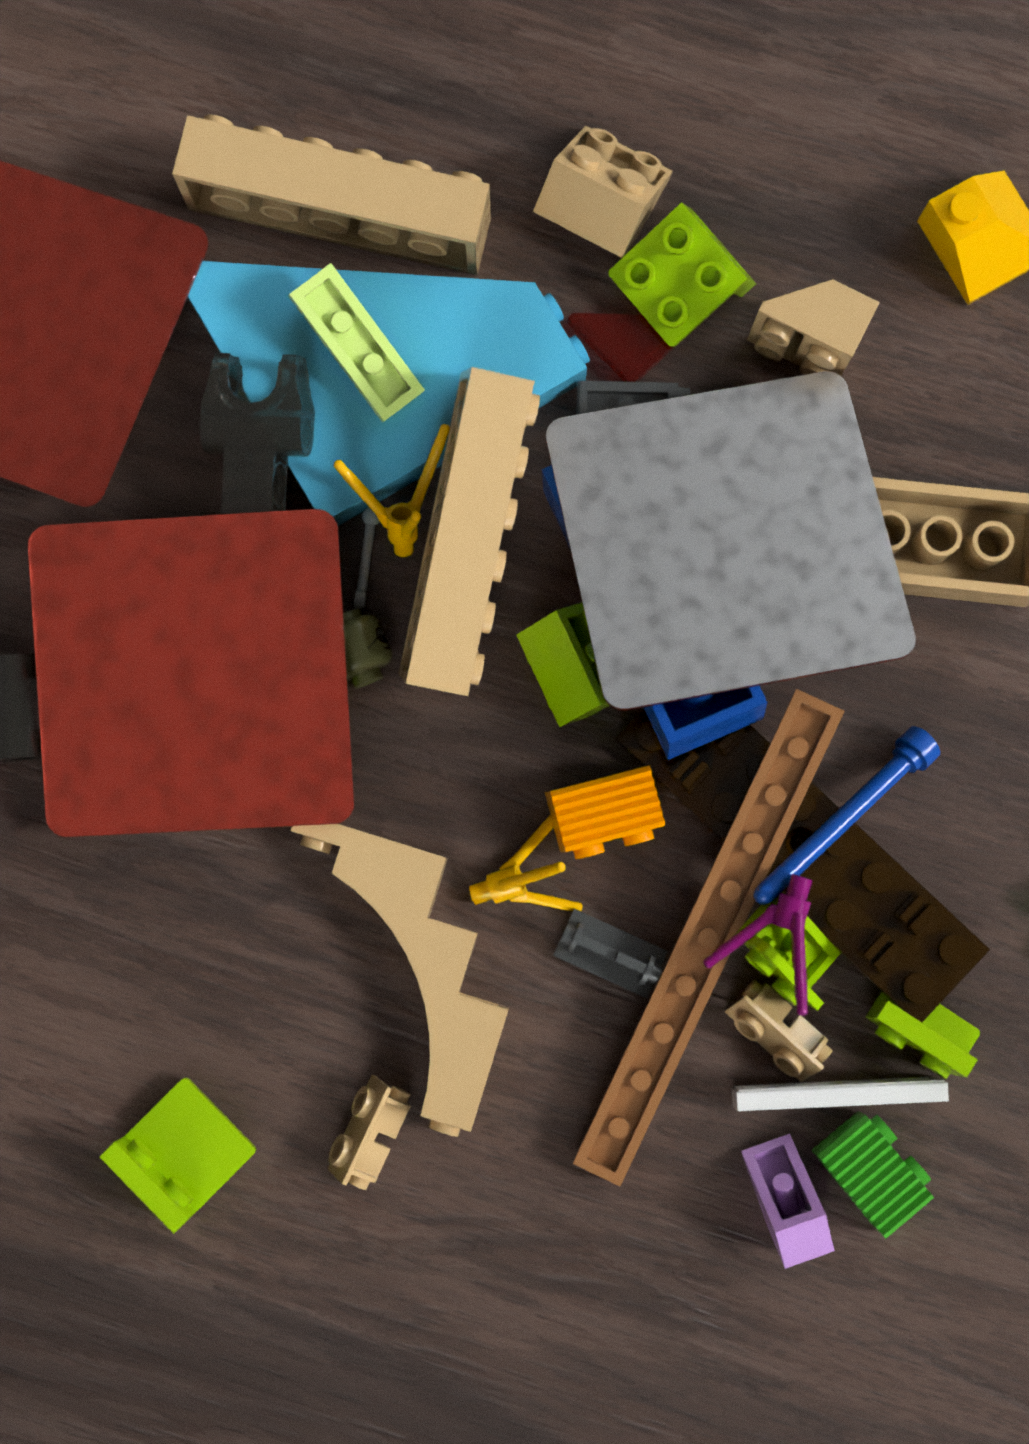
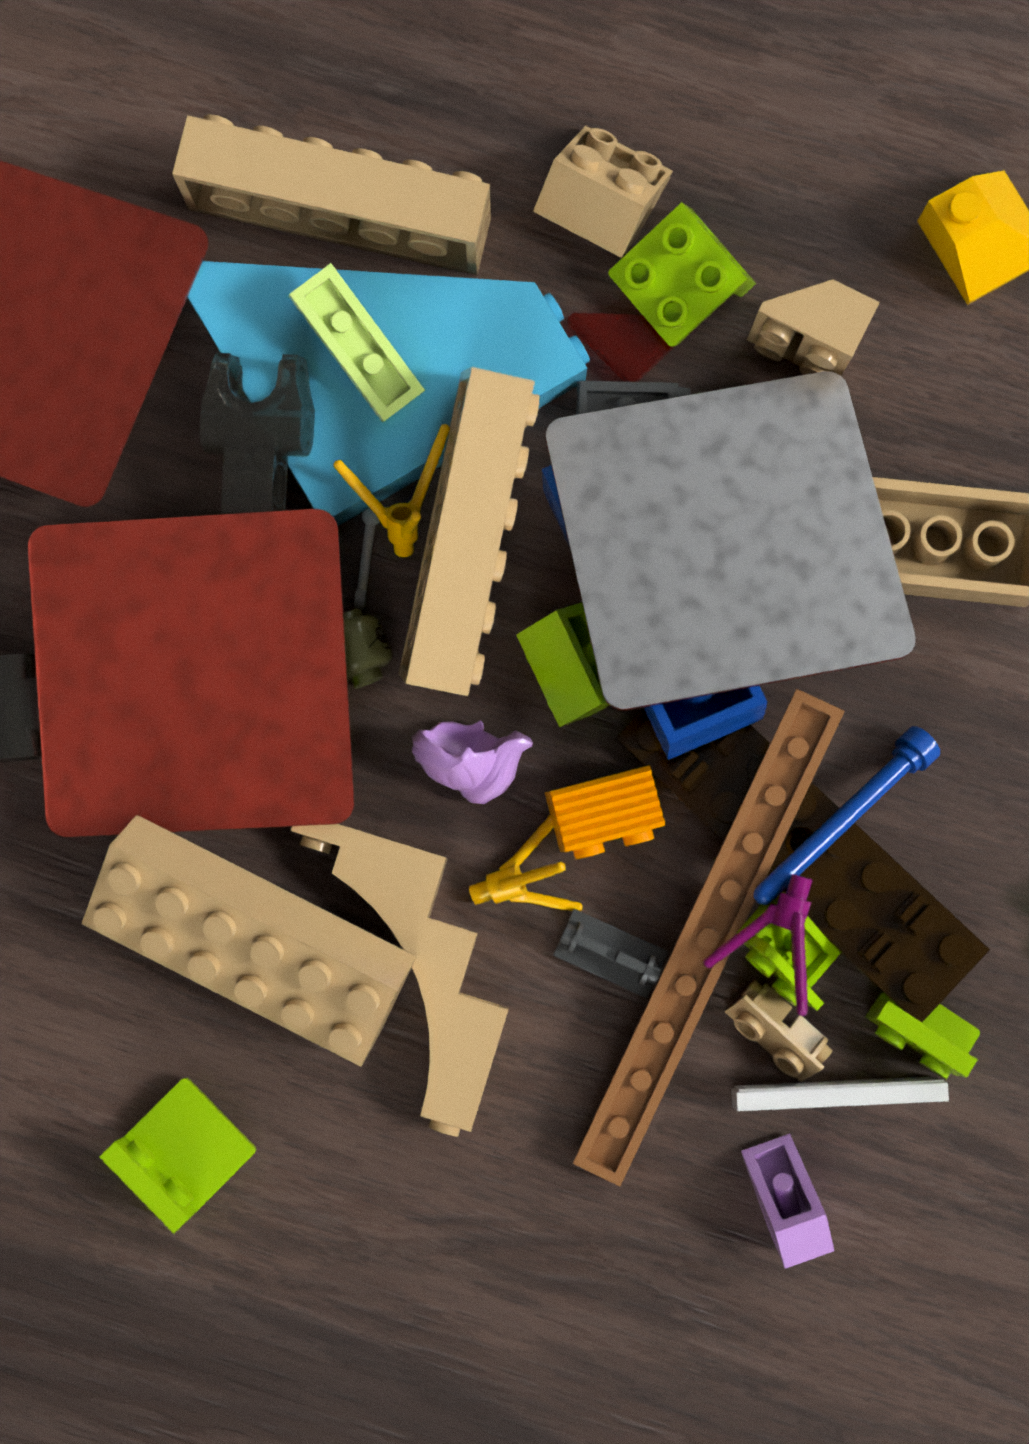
tan hinge [328,1074,411,1190] -> none
bright green brick [811,1111,934,1239] -> none
none -> tan brick [82,815,416,1067]
none -> lavender hair [411,721,533,804]

